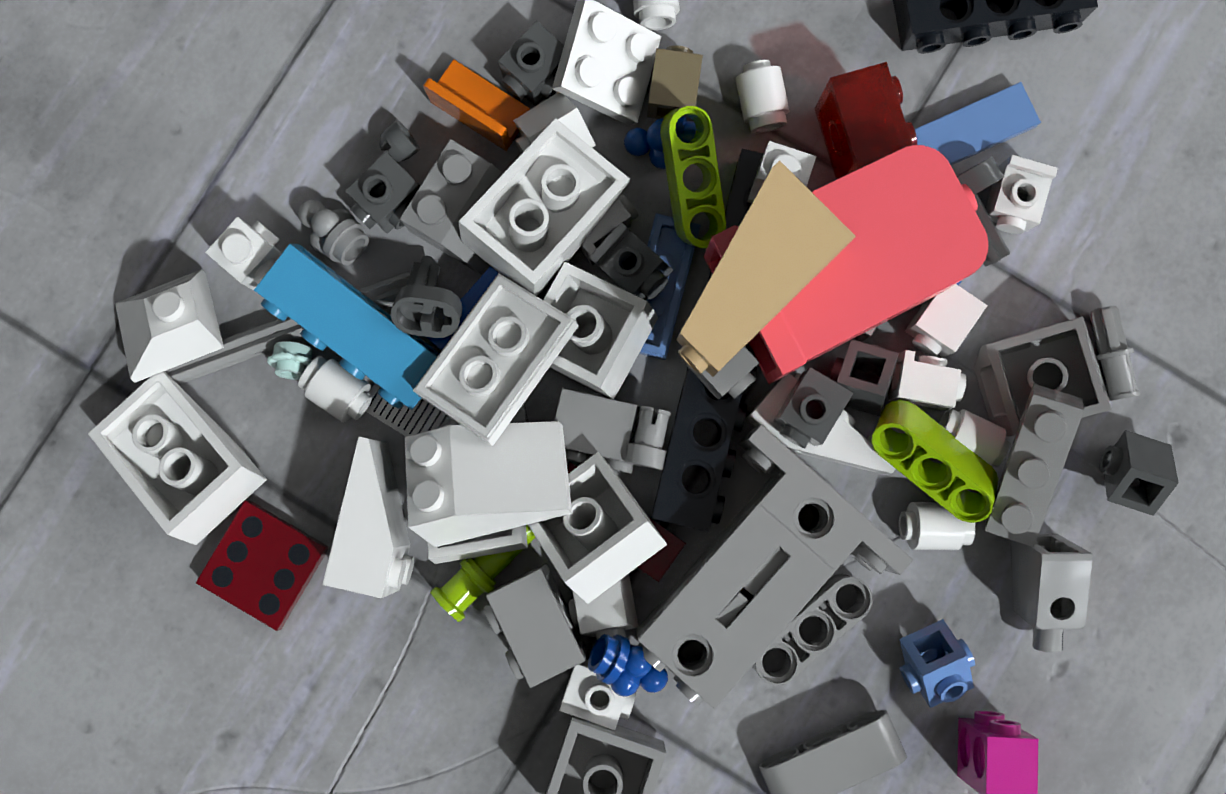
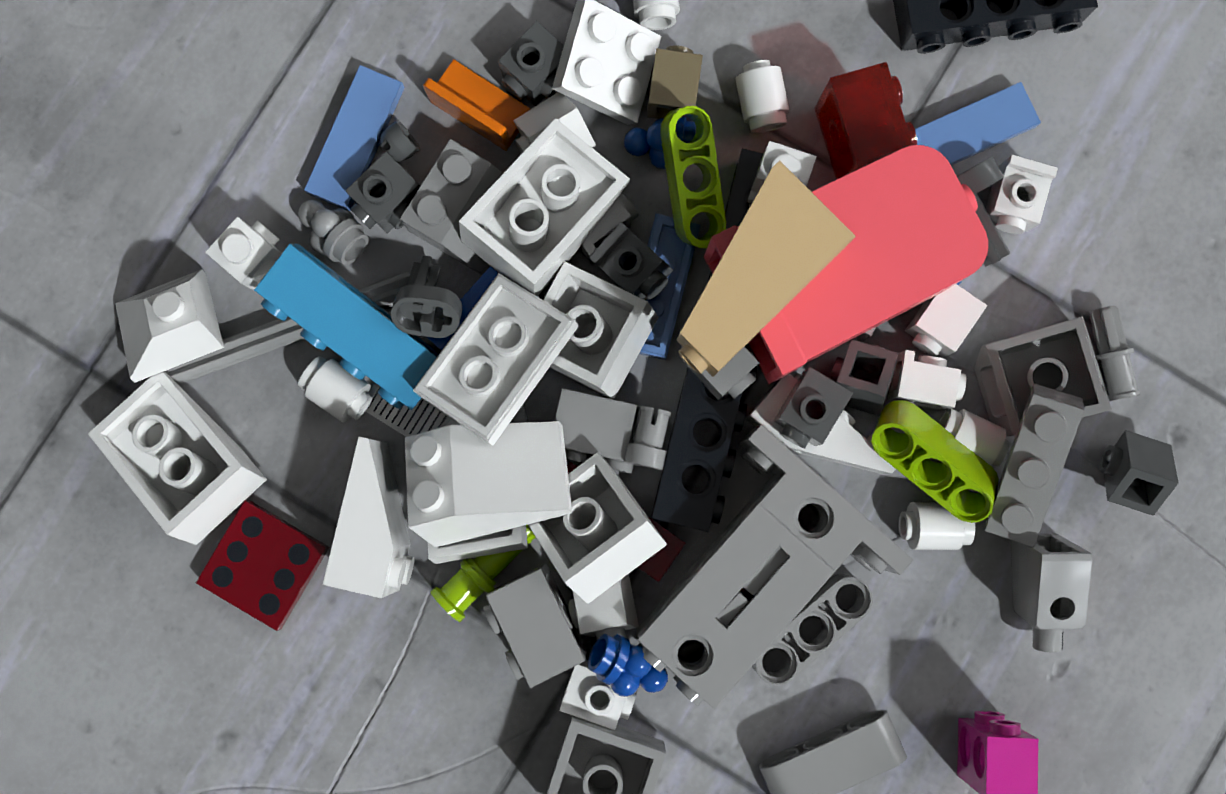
light aqua plate [267,341,313,380] -> none
medium blue brick [899,619,975,708] -> none
none -> medium blue tile [304,65,405,211]

